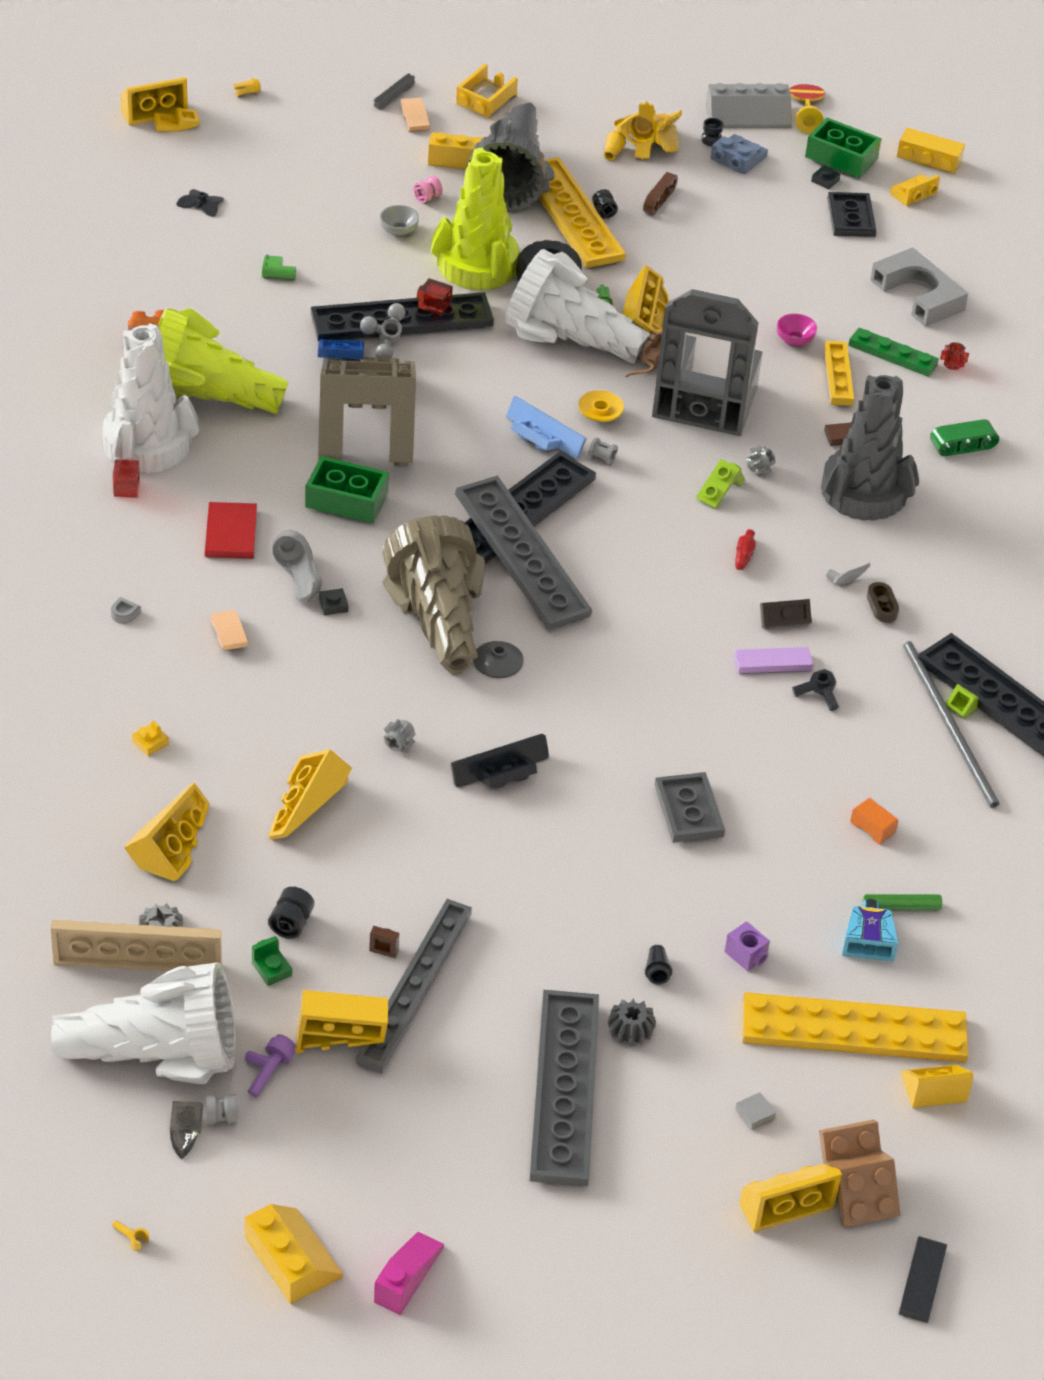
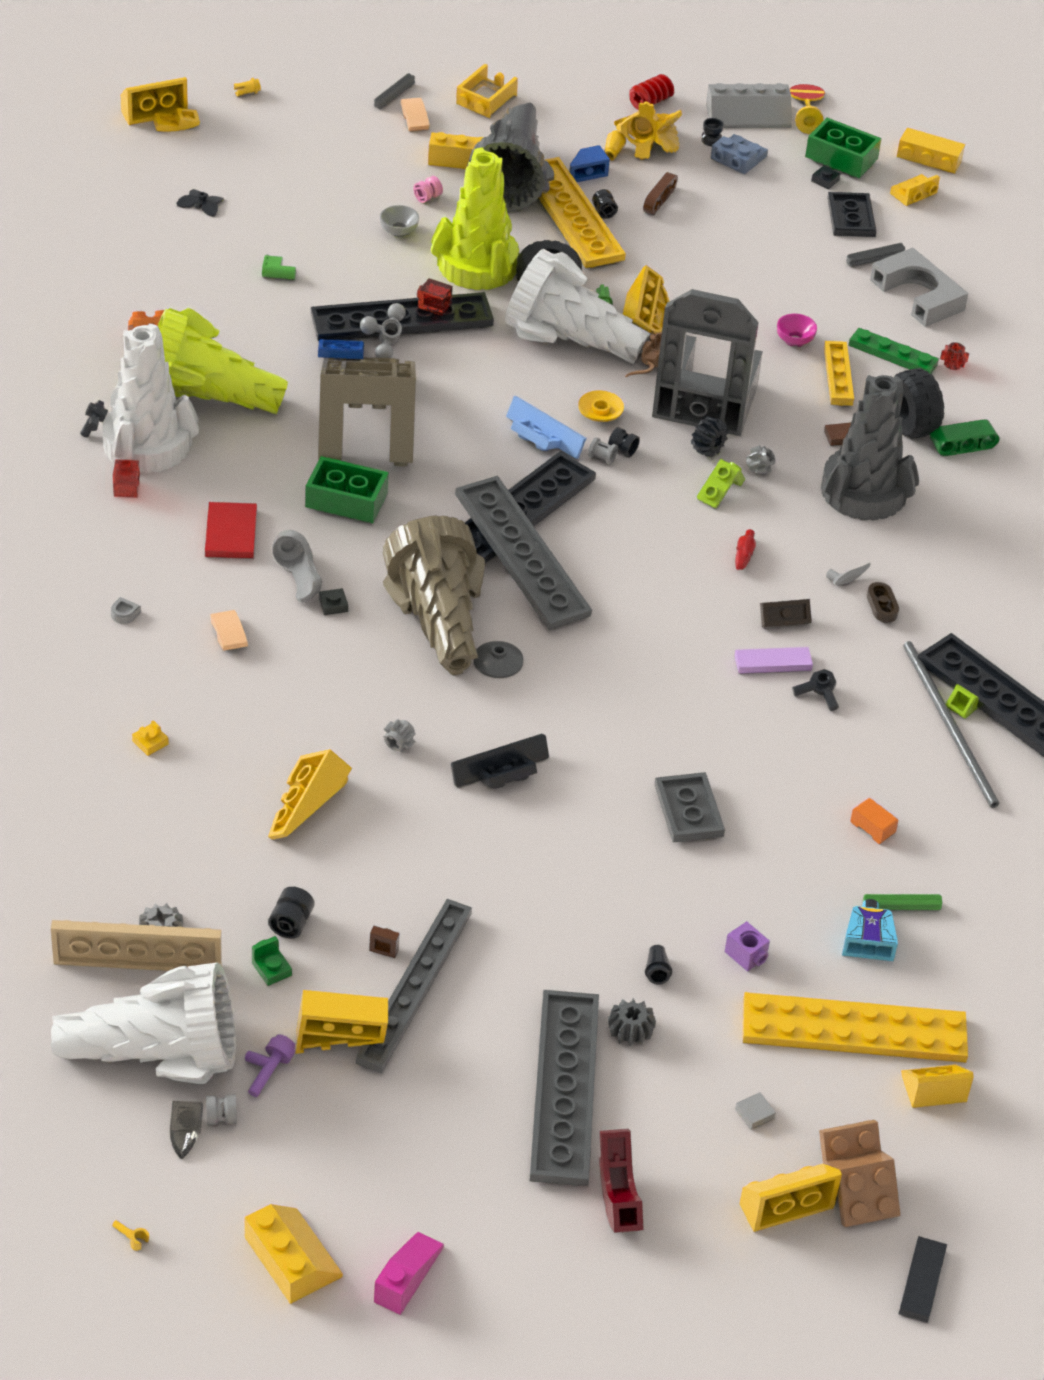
yellow wedge [124,782,210,881] -> none
none -> black piece [80,400,108,438]
none -> blue slope [569,145,610,182]
none -> dark red arch [599,1128,644,1233]
none -> black wheel [608,427,640,457]
none -> red piece [629,74,675,110]
none -> black gear [691,416,729,457]
none -> dark grey axle [846,243,906,267]
none -> black tyre [895,368,945,439]

